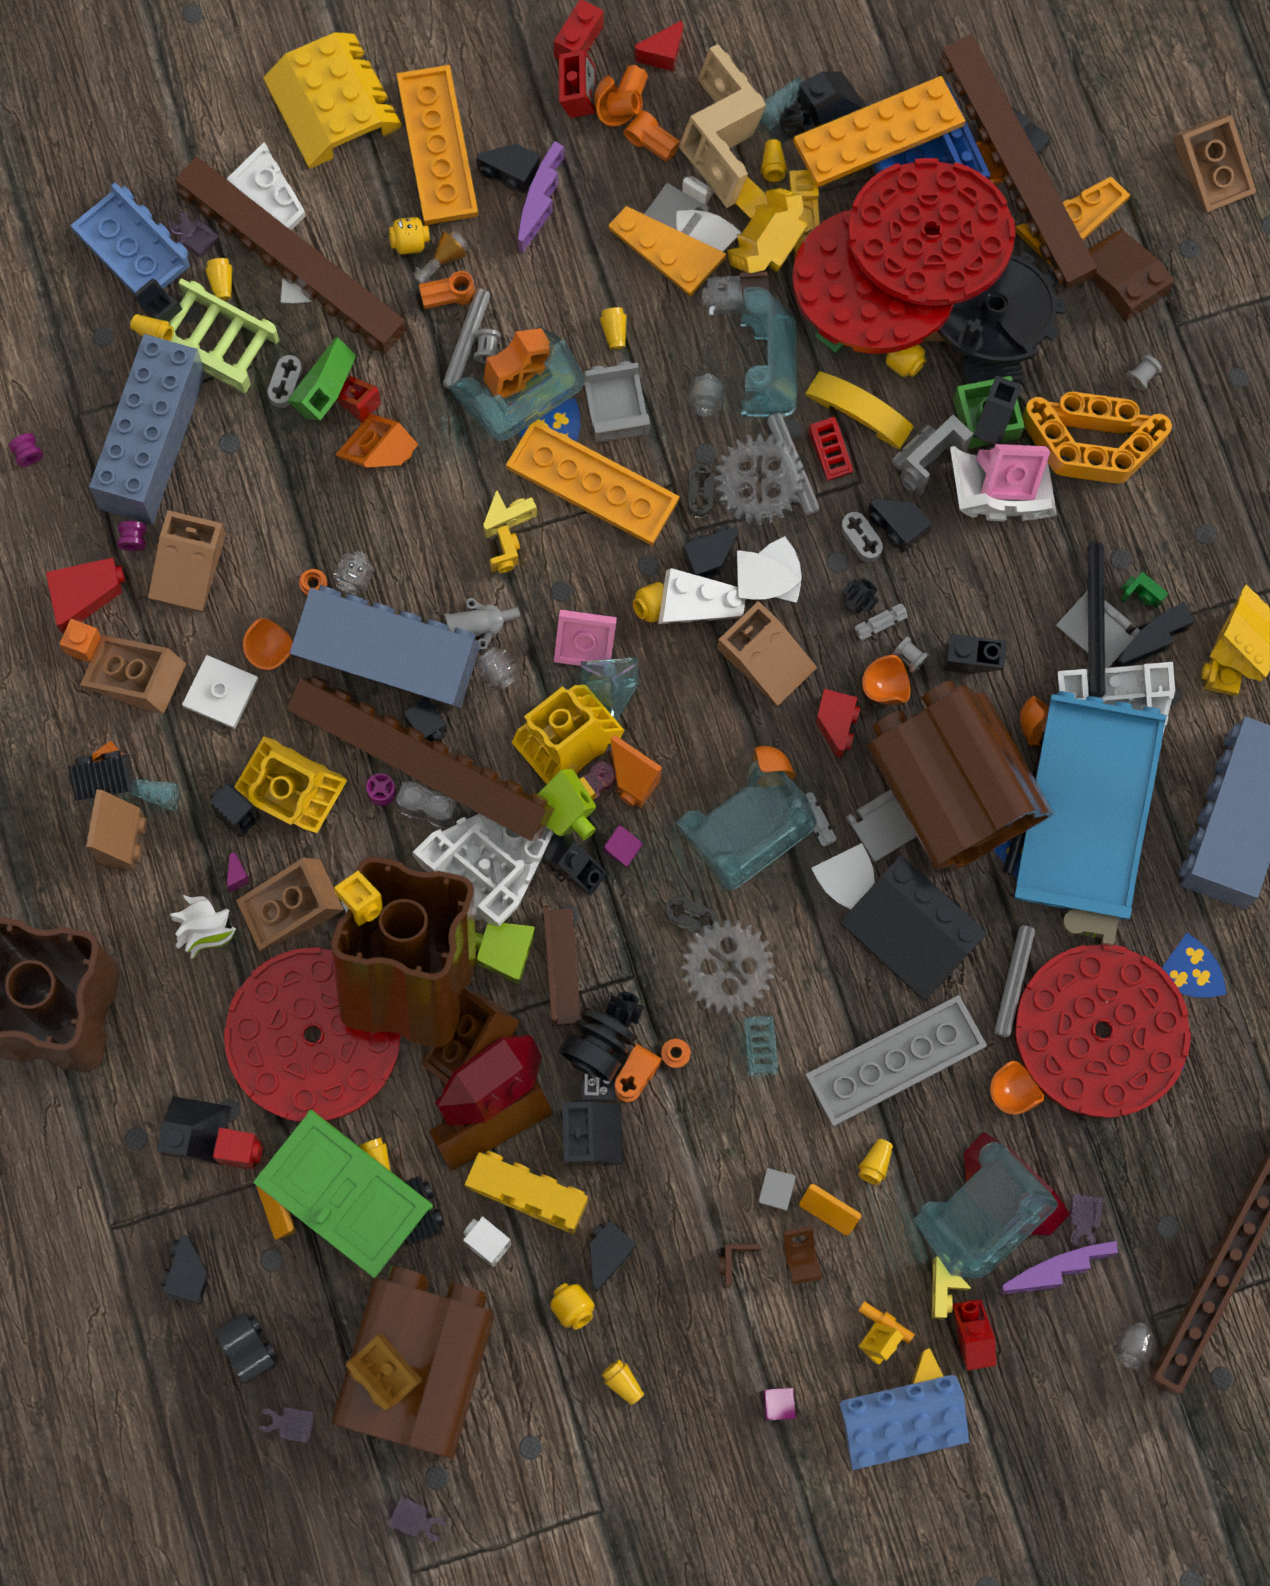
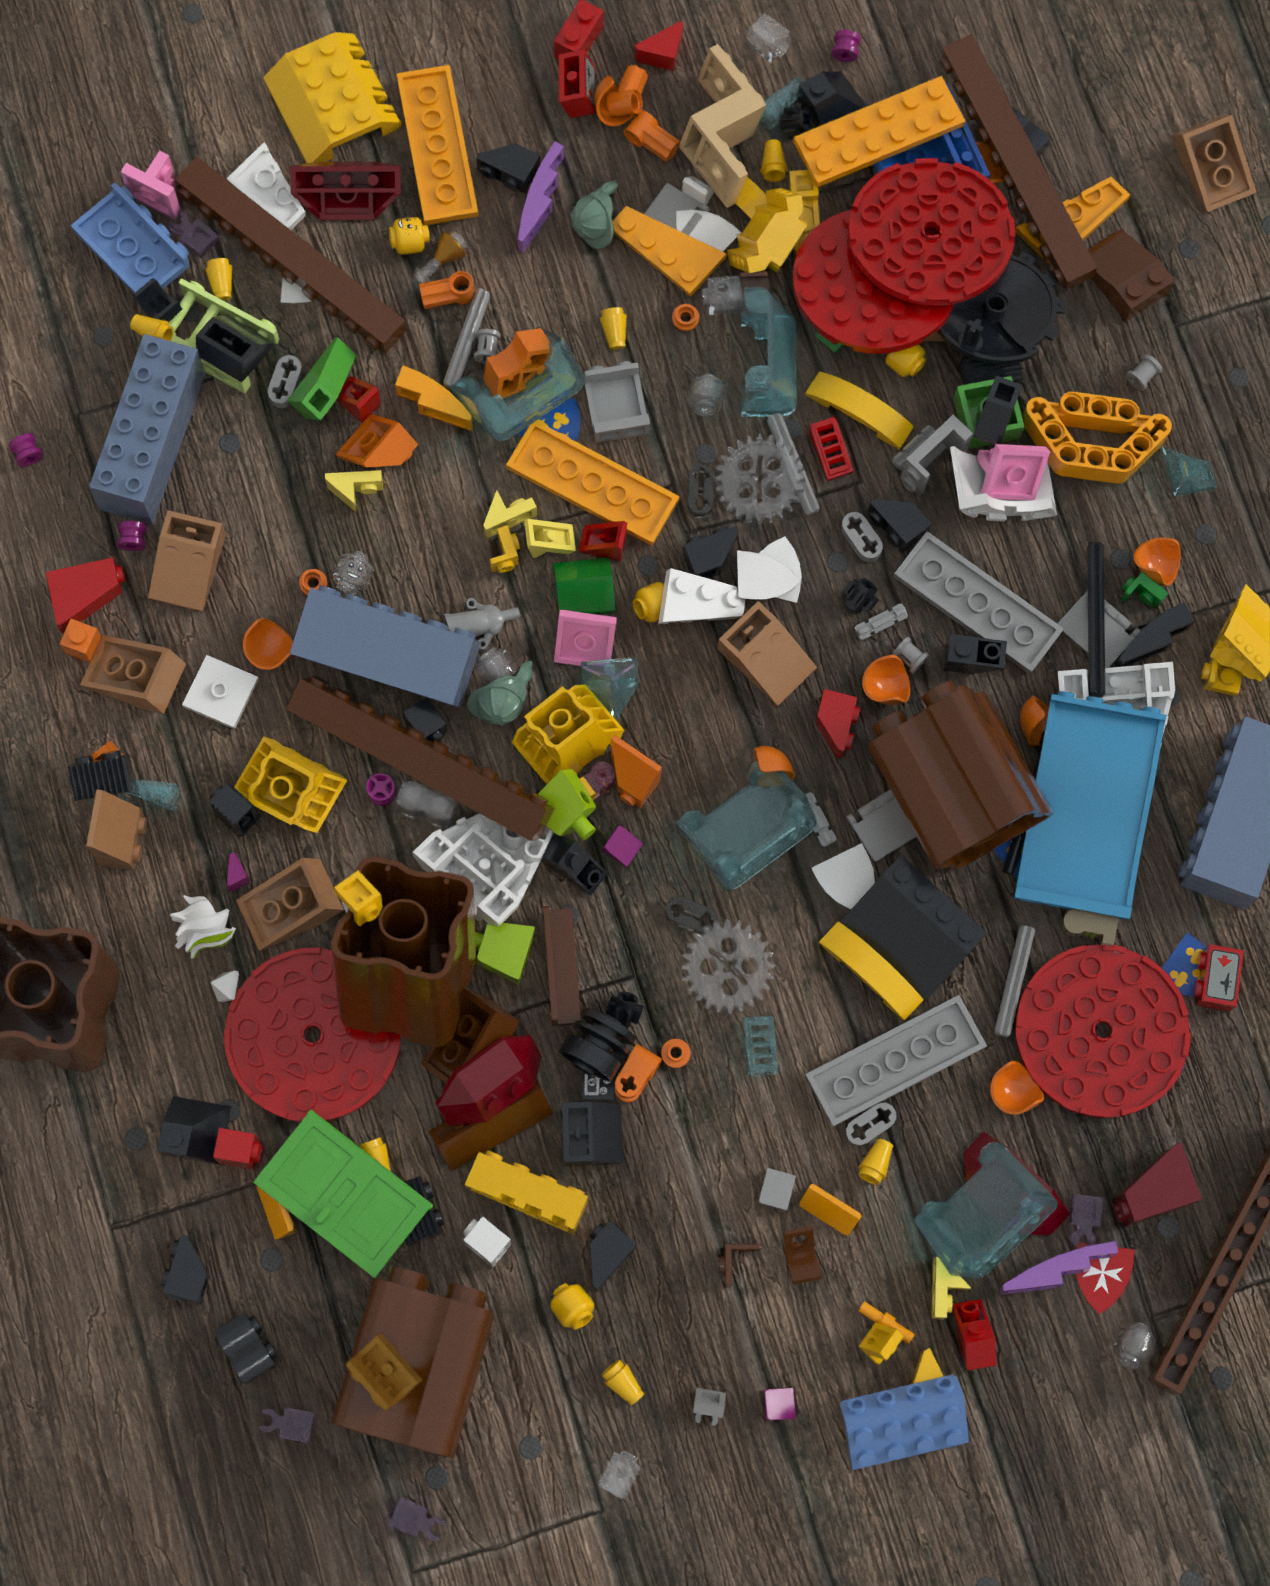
none -> bright pink bracket [121,151,181,220]
none -> black slope [196,315,274,383]
none -> white slope [210,970,239,1002]
none -> dark red wedge [290,162,401,220]
none -> light yellow slope [325,470,383,512]
none -> light orange slope [395,365,473,431]
none -> sand green piece [467,661,533,726]
none -> light yellow slope [524,519,576,558]
none -> green slope [553,557,615,614]
none -> sand green piece [570,180,618,249]
none -> red slope [579,521,628,562]
none -> clear brick [597,1450,641,1500]
none -> orange plate [672,304,700,331]
none -> light grey tile [693,1388,726,1426]
none -> clear brick [746,12,790,63]
none -> yellow slope [818,922,924,1021]
none -> magenta wheel [831,30,861,62]
none -> light grey beam [845,1103,896,1147]
none -> light grey plate [893,532,1064,674]
none -> red sticker [1075,1242,1134,1314]
none -> dark red slope [1113,1143,1202,1227]
none -> orange helmet [1134,538,1181,586]
none -> clear light blue slope [1162,445,1217,496]
none -> brick [1193,944,1244,1011]

